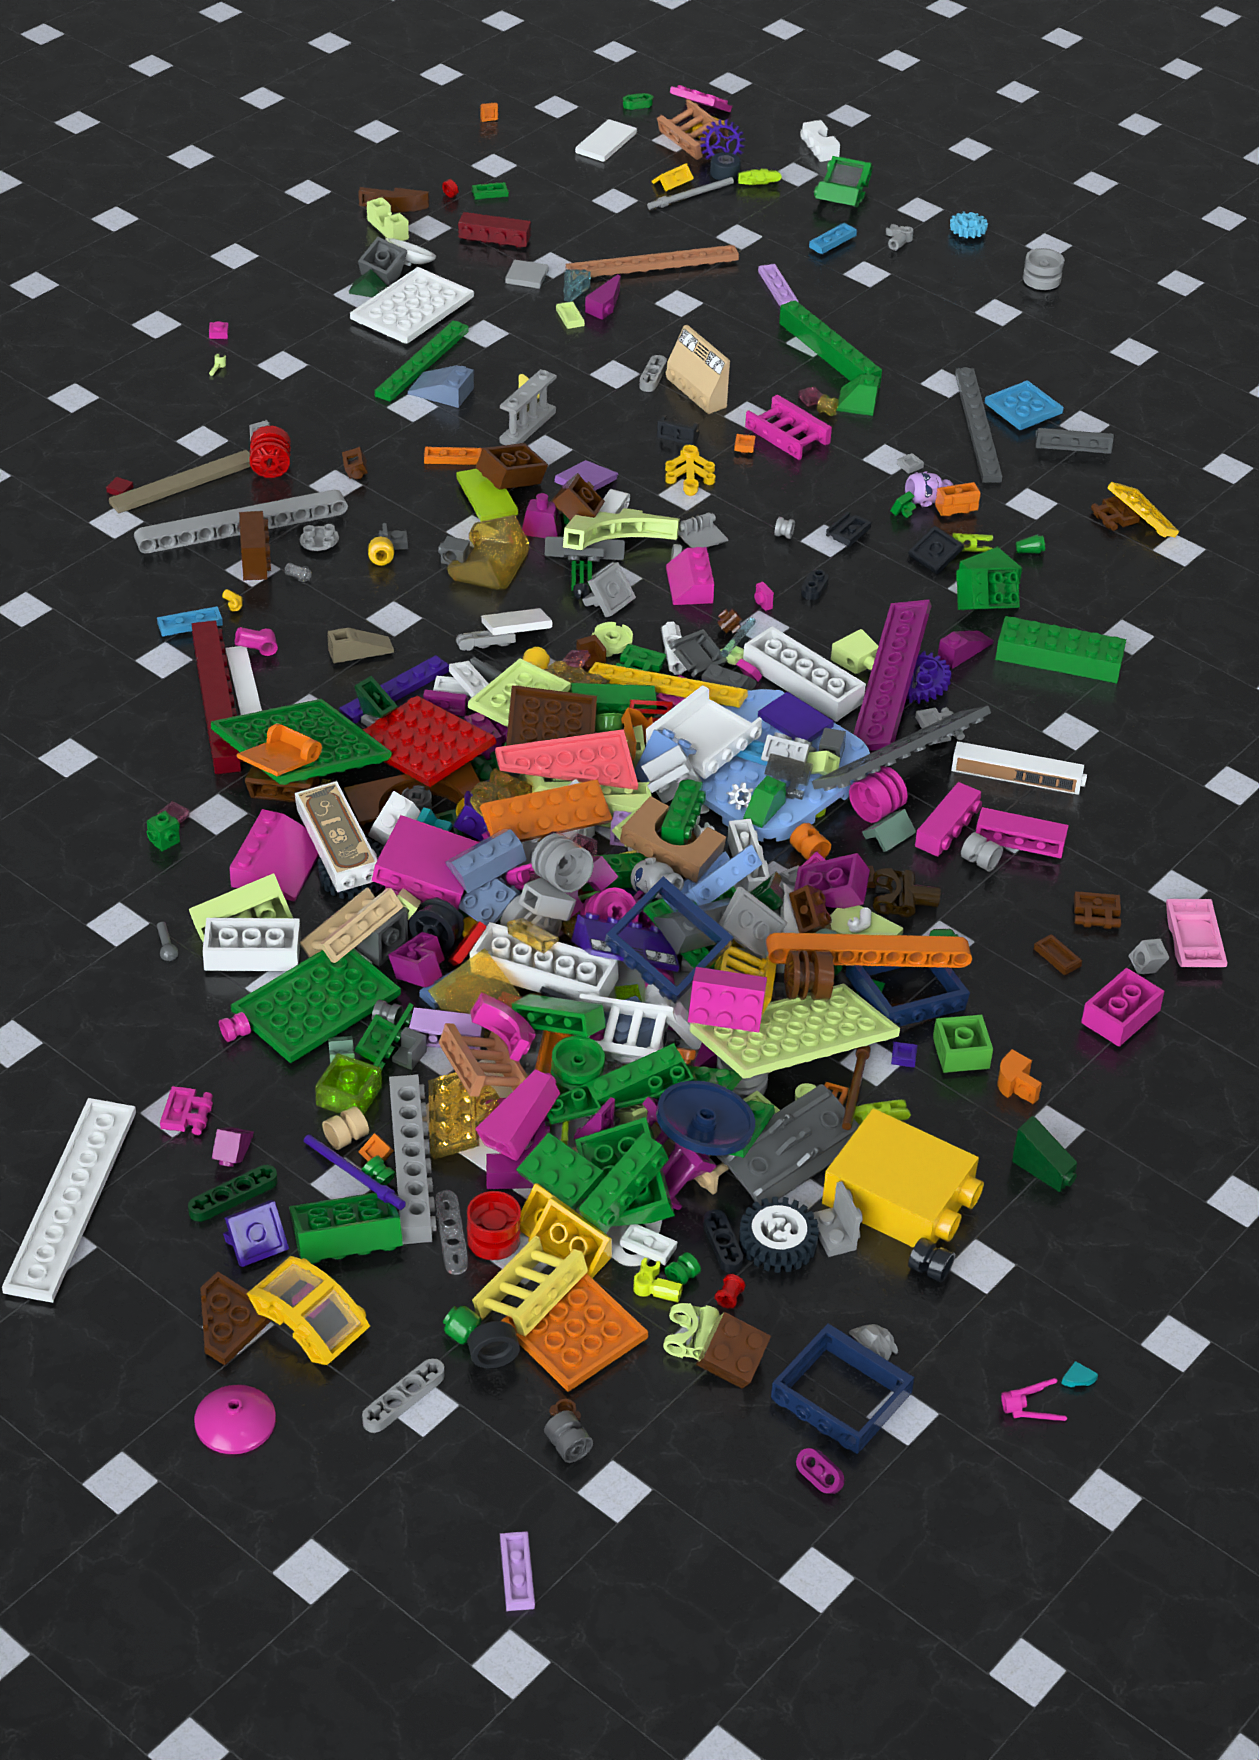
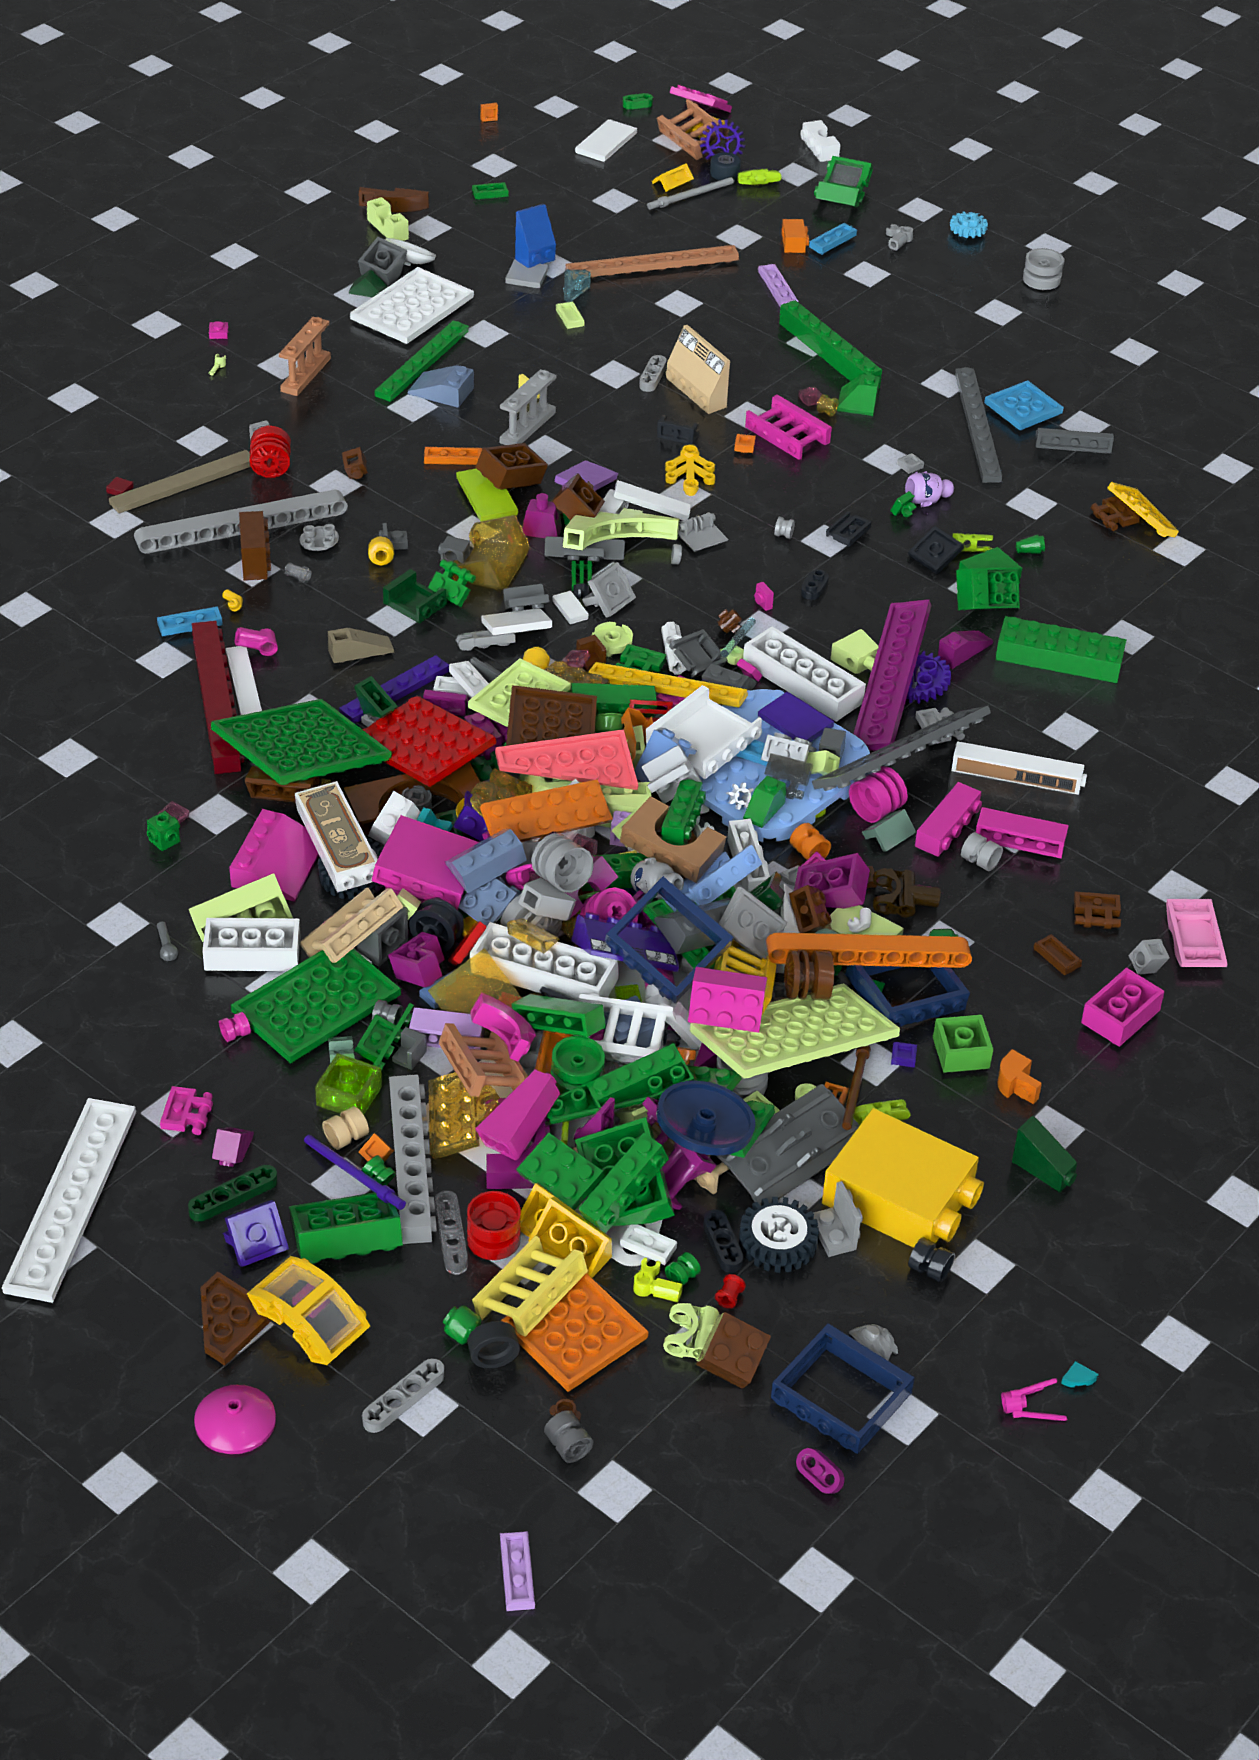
orange door [237,723,322,776] -> none
red tile [442,179,459,198] -> none
dark red brick [458,212,531,247] -> none
magenta slope [585,275,620,320] -> none
dark pink slope [666,547,714,605] -> none
orange brick [935,482,980,516] -> none
none -> nougat fence [279,317,331,396]
none -> dark green panel [383,569,447,624]
none -> green plate [428,559,476,607]
none -> dark grey bracket [503,584,549,612]
none -> blue slope [515,204,556,268]
none -> white tile [552,591,588,624]
none -> white tile [613,480,691,520]
none -> orange brick [781,219,809,253]

